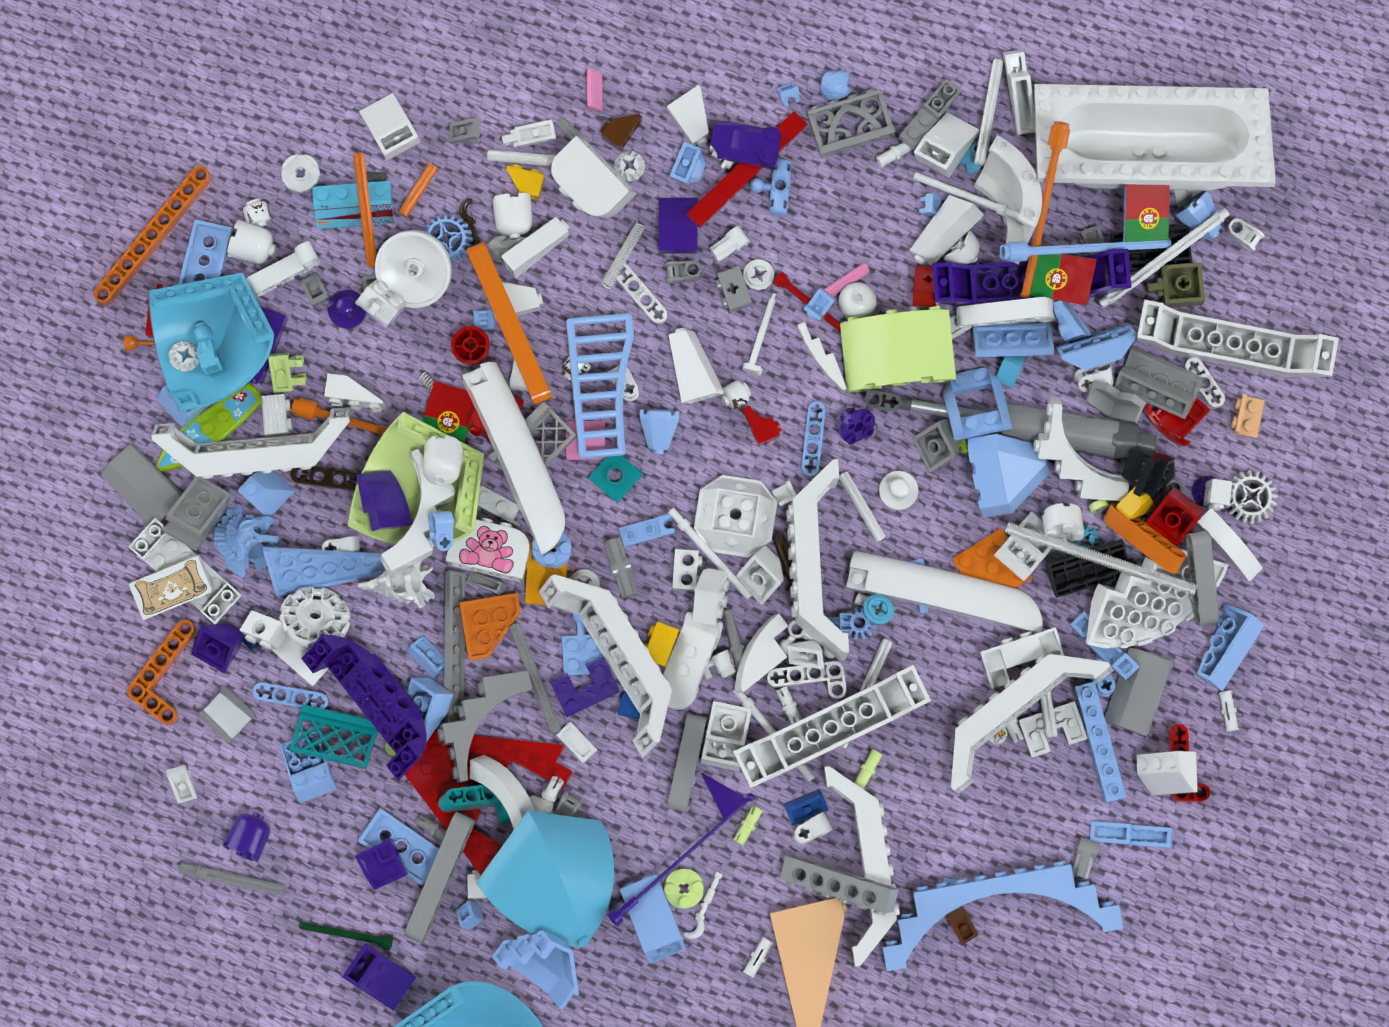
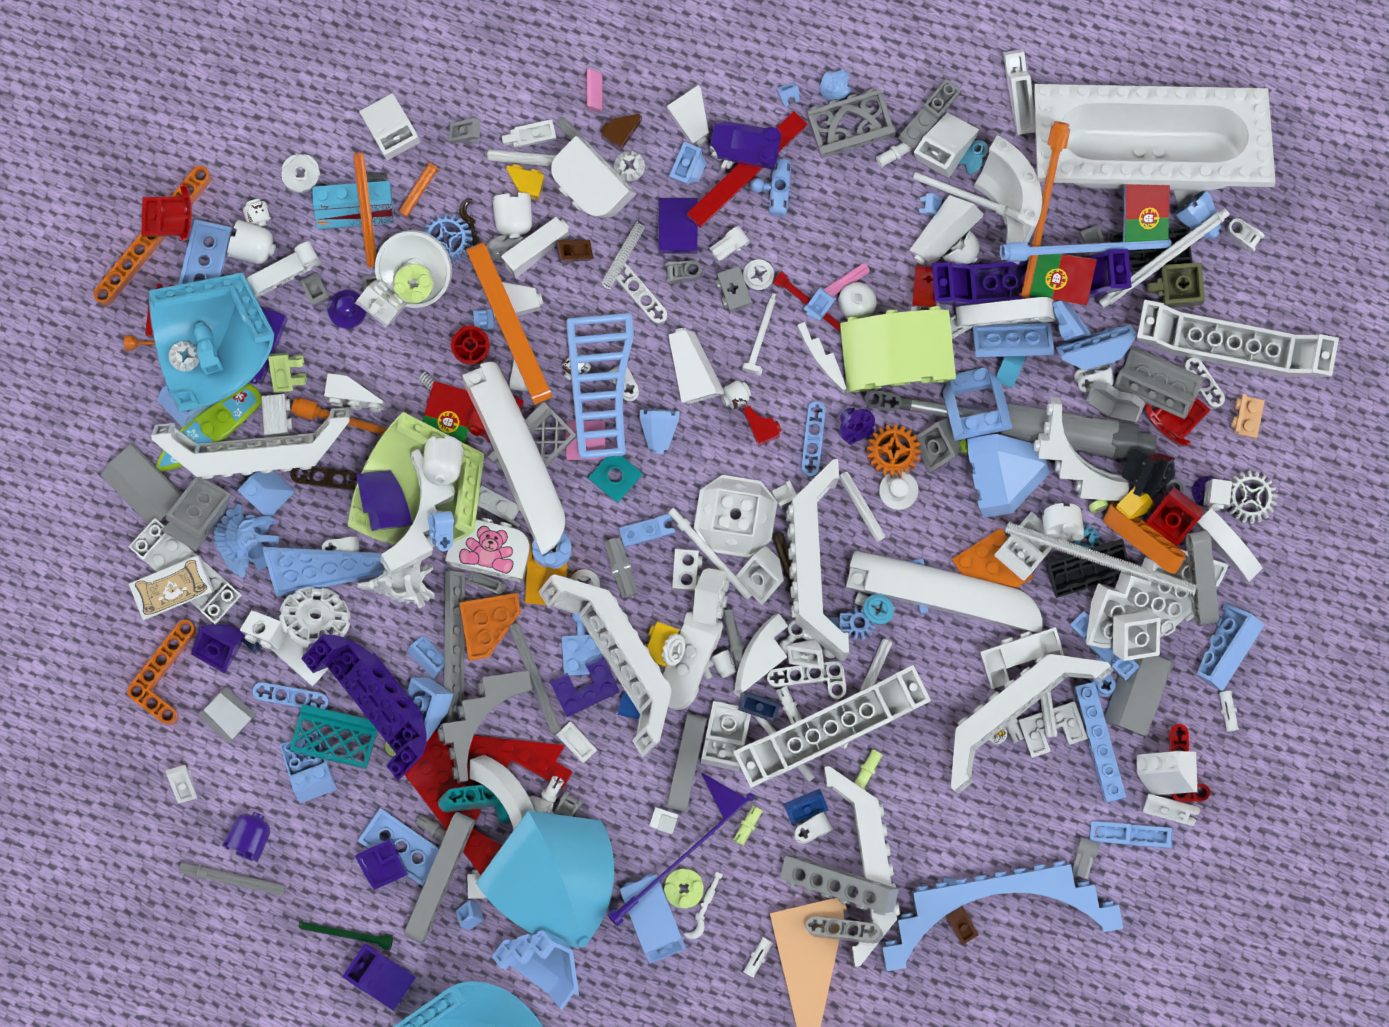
white axle [975,59,1003,166] -> none
none -> red piece [141,184,192,241]
none -> yellowish green plate [394,263,434,303]
none -> reddish brown slope [556,240,594,265]
none -> white panel [649,807,678,834]
none -> white gear [661,634,685,666]
none -> dark blue slope [737,691,781,722]
none -> light grey beam [806,917,883,944]
none -> orange gear [867,424,921,478]
none -> white brick [1113,611,1160,661]
none -> white hinge [1143,794,1200,826]

